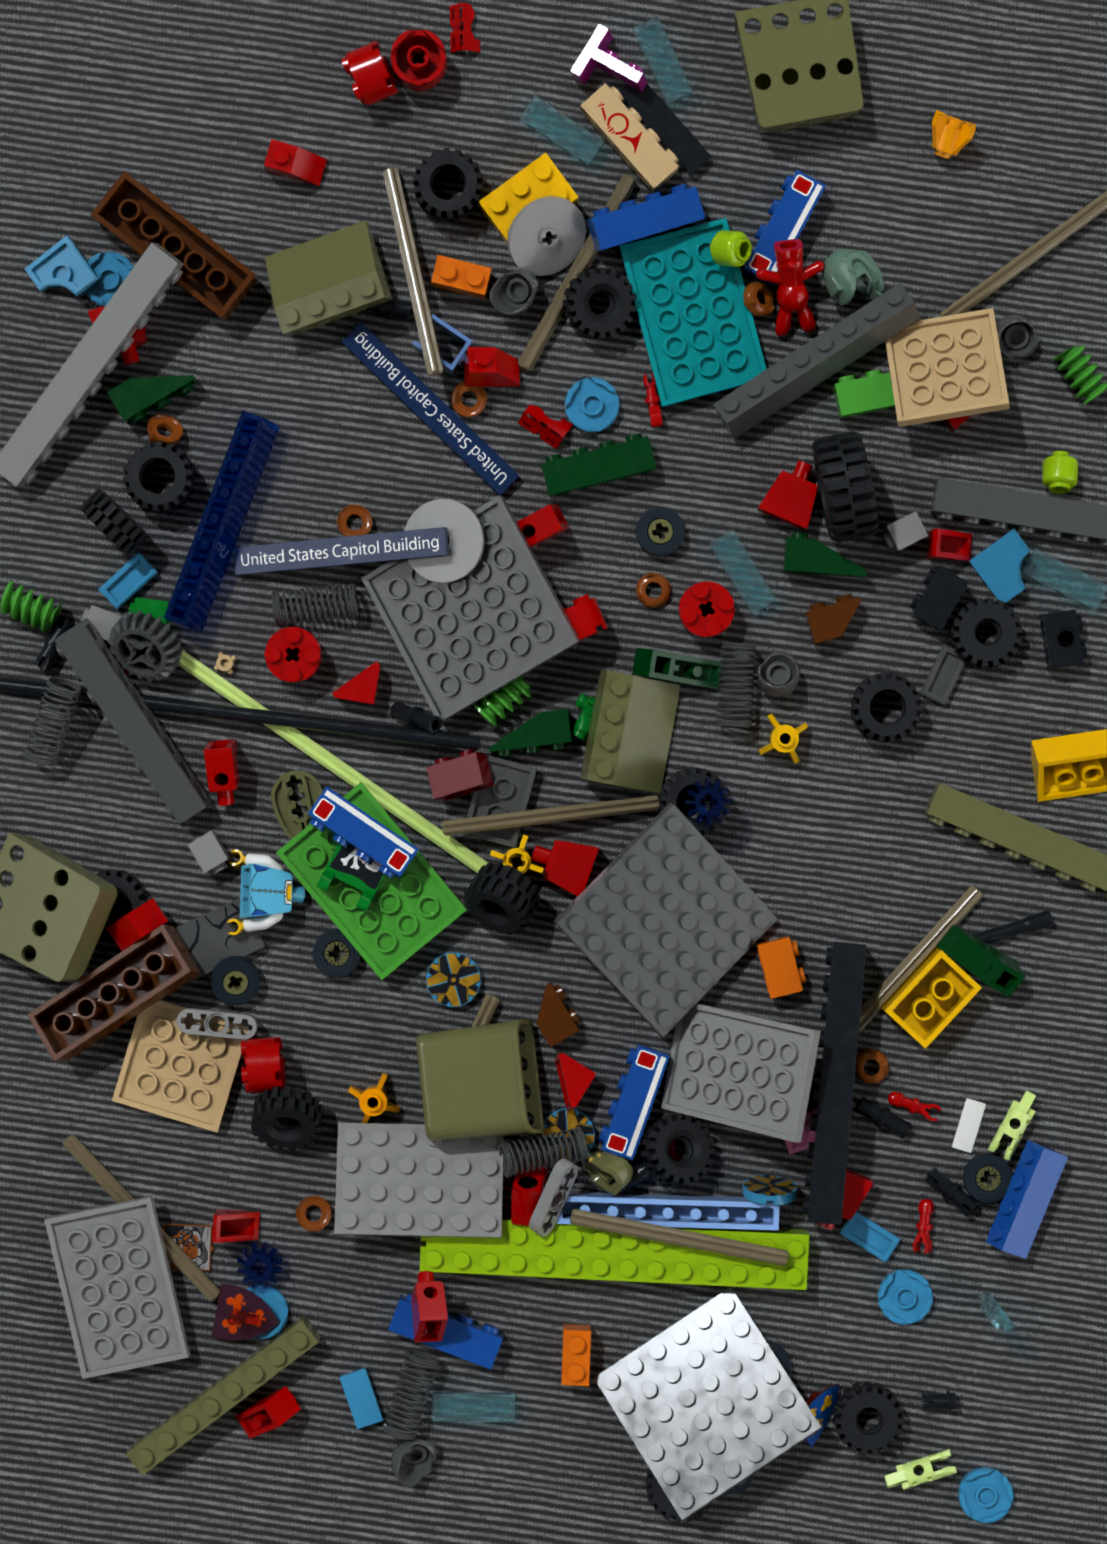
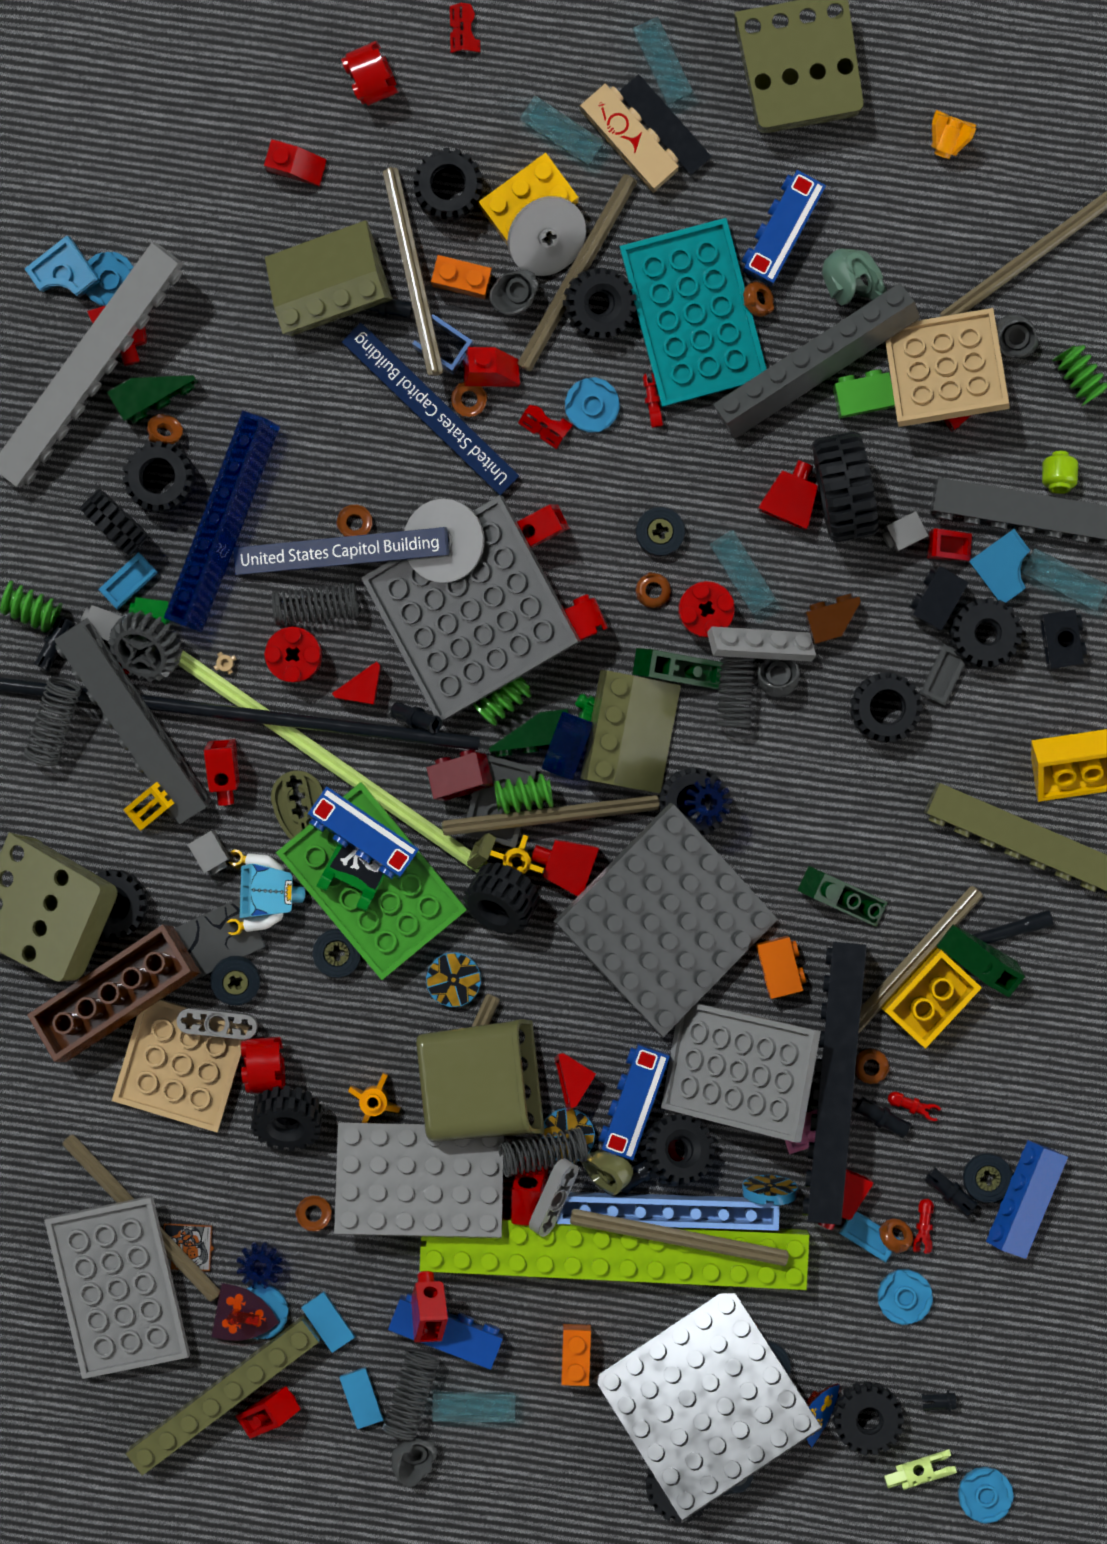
reddish brown brick [90,171,258,322] -> none
red slope [106,898,168,951] -> none
red slope [212,1209,260,1243] -> none
red brick [390,29,447,92] -> none
reddish brown slope [536,981,581,1047] -> none
dark green brick [541,433,656,498] -> none
bracket [570,24,648,92] -> none
blue brick [587,183,705,252] -> none
lime head [710,230,752,267] -> none
red animal [756,239,825,337] -> none
yellow brick [758,714,808,764] -> none
dark green slope [782,532,867,578] -> none
white sticker [952,1098,986,1153] -> none
clear light blue plate [979,1291,1016,1334] -> none
yellowish green hinge [987,1090,1036,1161] -> none
none -> yellow tile [123,782,174,831]
none -> dark azure tile [301,1291,355,1353]
none -> olive tile [467,833,496,869]
none -> bright green piece [494,774,553,814]
none -> clear blue panel [541,712,593,780]
none -> light grey plate [707,627,816,662]
none -> dark green slope [797,866,888,927]
none -> dark orange piece [879,1218,913,1254]

